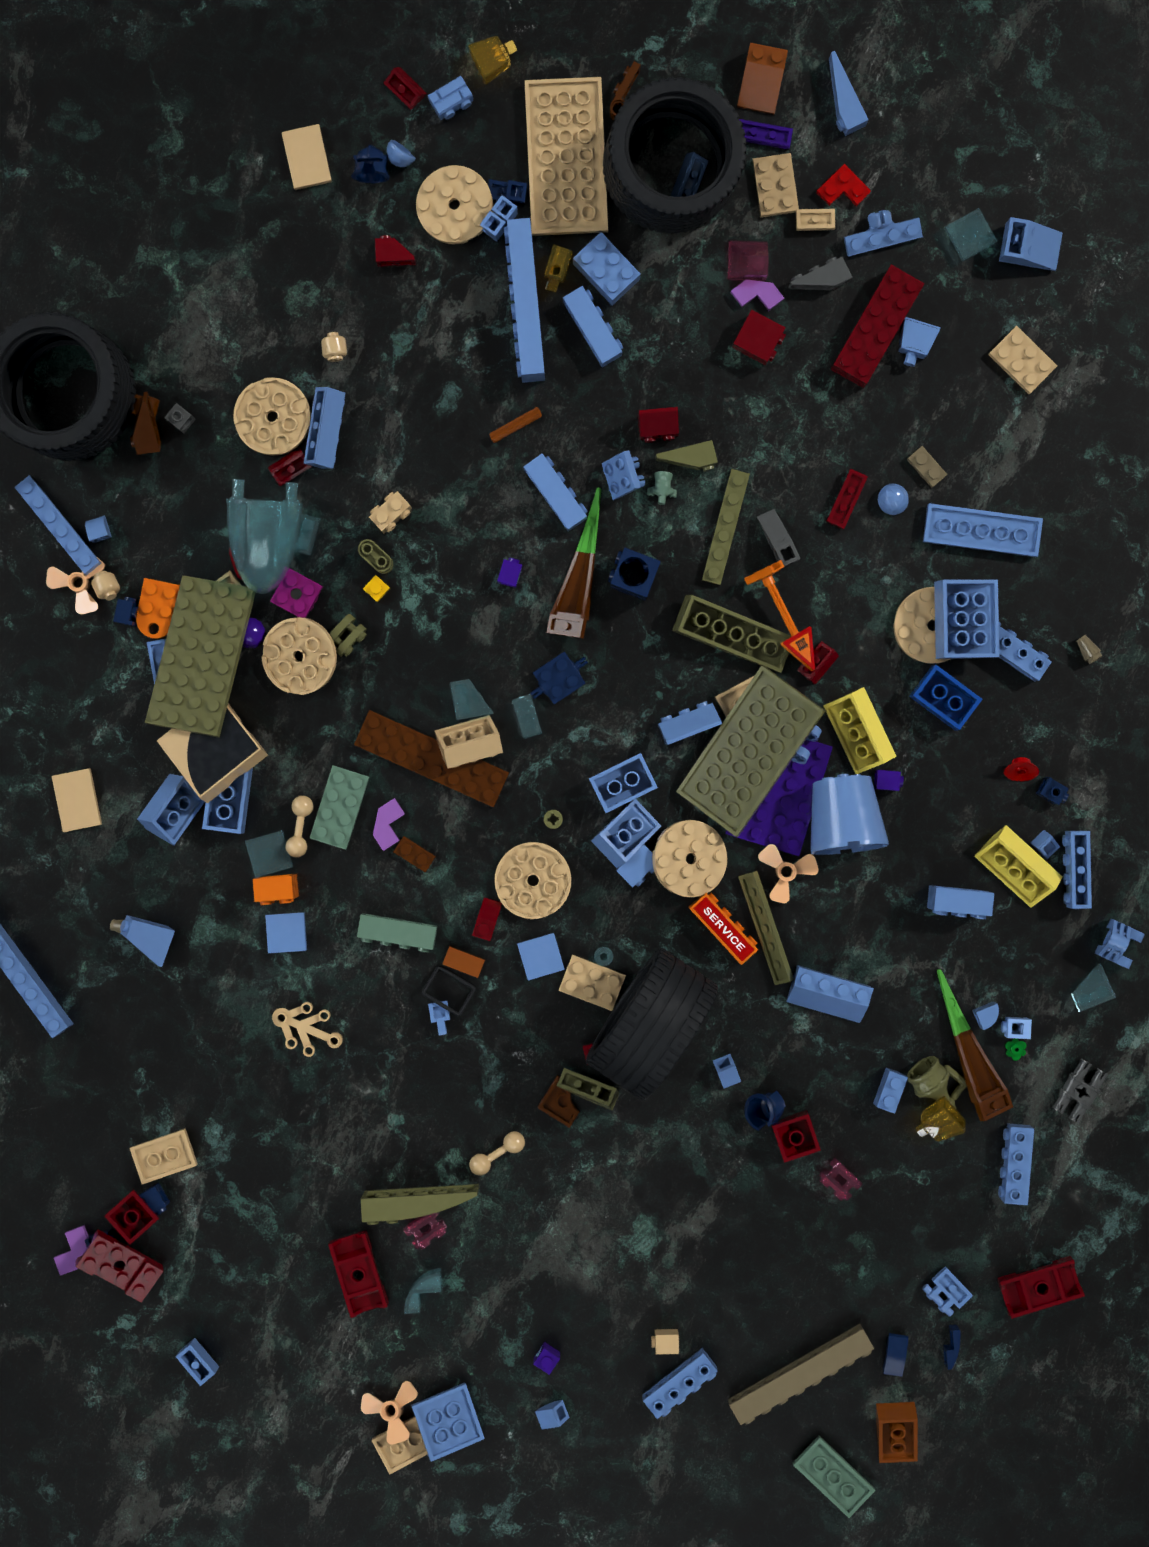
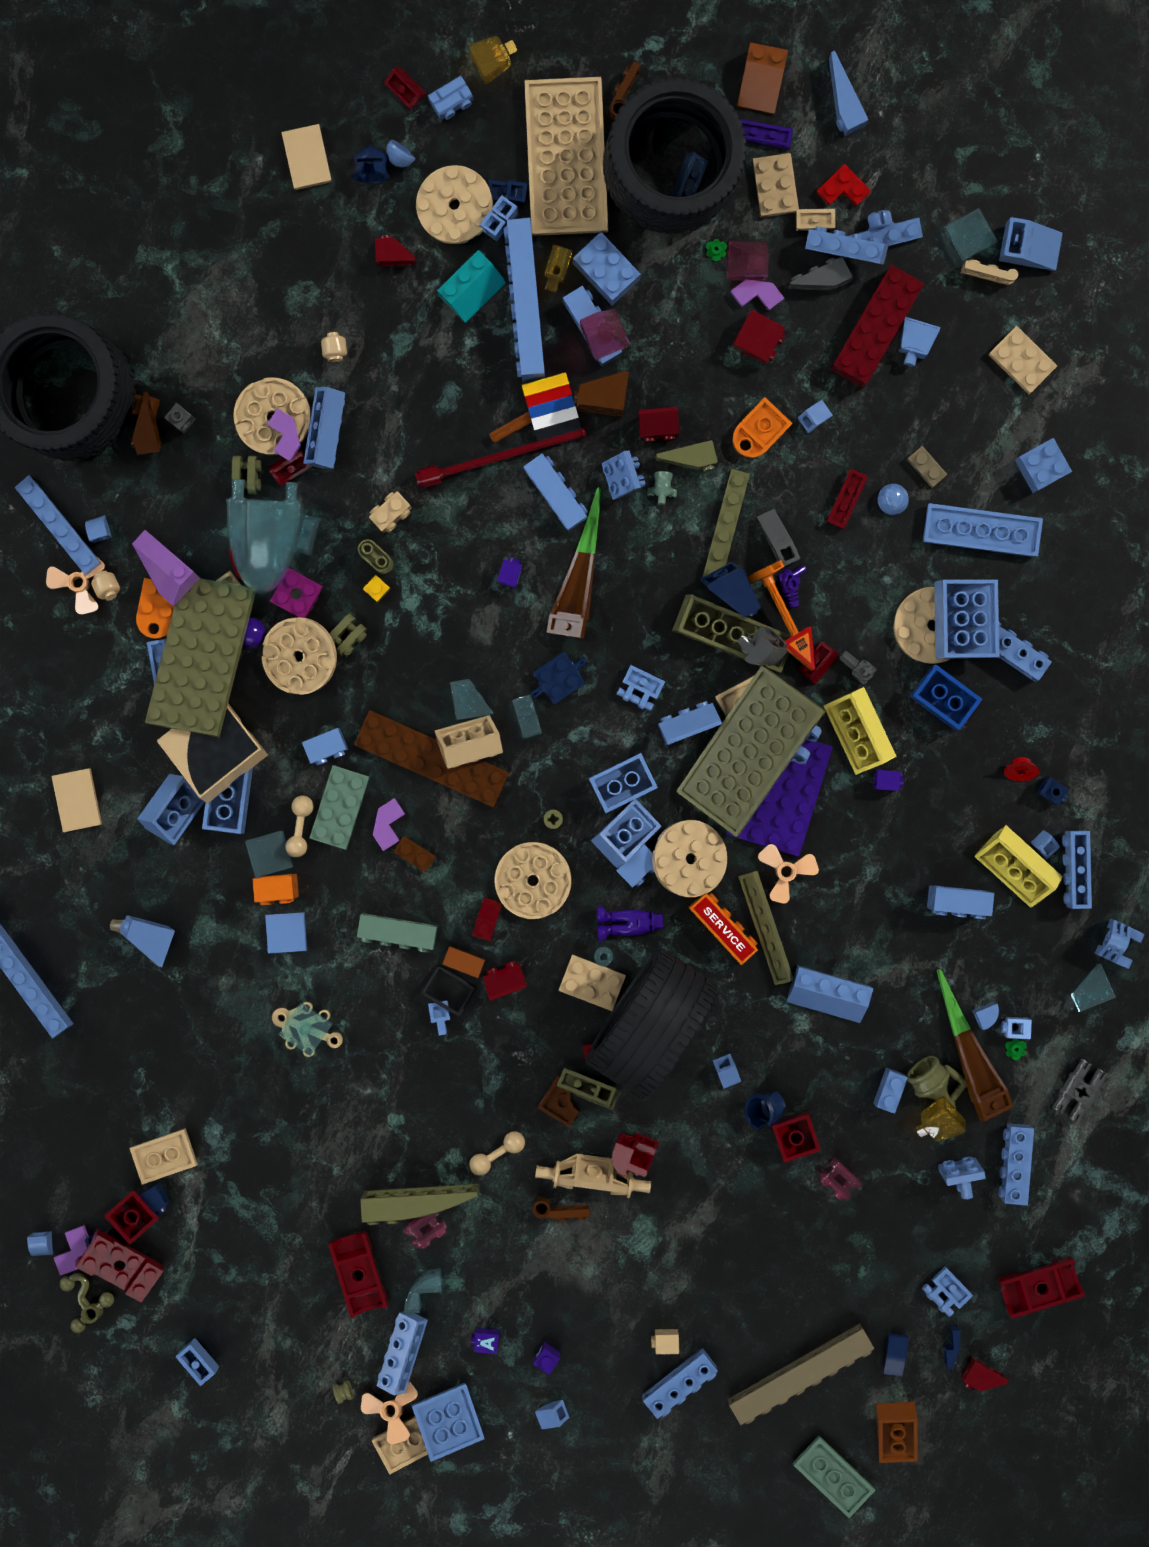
dark blue brick [113,597,138,627] -> none
medium blue tile [517,933,565,980] -> none
dark blue brick [608,547,661,601] -> none
medium blue cone [811,774,889,855] -> none
dark tan cone [1076,635,1103,664] -> none
none -> medium blue brick [27,1231,53,1256]
none -> olive piece [60,1273,114,1333]
none -> medium lavender wedge [132,530,200,606]
none -> olive brick [232,456,261,495]
none -> medium lavender tile [267,408,301,462]
none -> clear light blue plate [279,1003,333,1056]
none -> medium blue brick [302,728,348,766]
none -> olive wheel [333,1380,354,1404]
none -> medium blue brick [377,1311,428,1396]
none -> flag [415,372,587,488]
none -> teal slope [437,250,506,323]
none -> dark purple brick [471,1327,499,1354]
none -> dark red slope [483,960,527,1001]
none -> reddish brown plate [533,1197,590,1221]
none -> tan plate [535,1154,651,1198]
none -> reddish brown slope [574,371,629,417]
none -> clear pink slope [580,309,631,360]
none -> dark purple piece [597,906,663,942]
none -> dark red brick [612,1133,659,1177]
none -> medium blue plate [617,665,665,711]
none -> dark blue slope [700,561,761,617]
none -> green plant [706,239,727,262]
none -> orange plate [732,397,792,458]
none -> dark grey brick [737,626,788,667]
none -> dark purple piece [778,564,807,608]
none -> medium blue brick [798,400,833,433]
none -> medium blue brick [805,226,888,264]
none -> dark grey axle [839,651,877,685]
none -> medium blue plate [938,1157,986,1199]
none -> dark red slope [960,1356,1009,1391]
none -> tan plate [961,259,1018,285]
none -> medium blue brick [1015,438,1072,493]

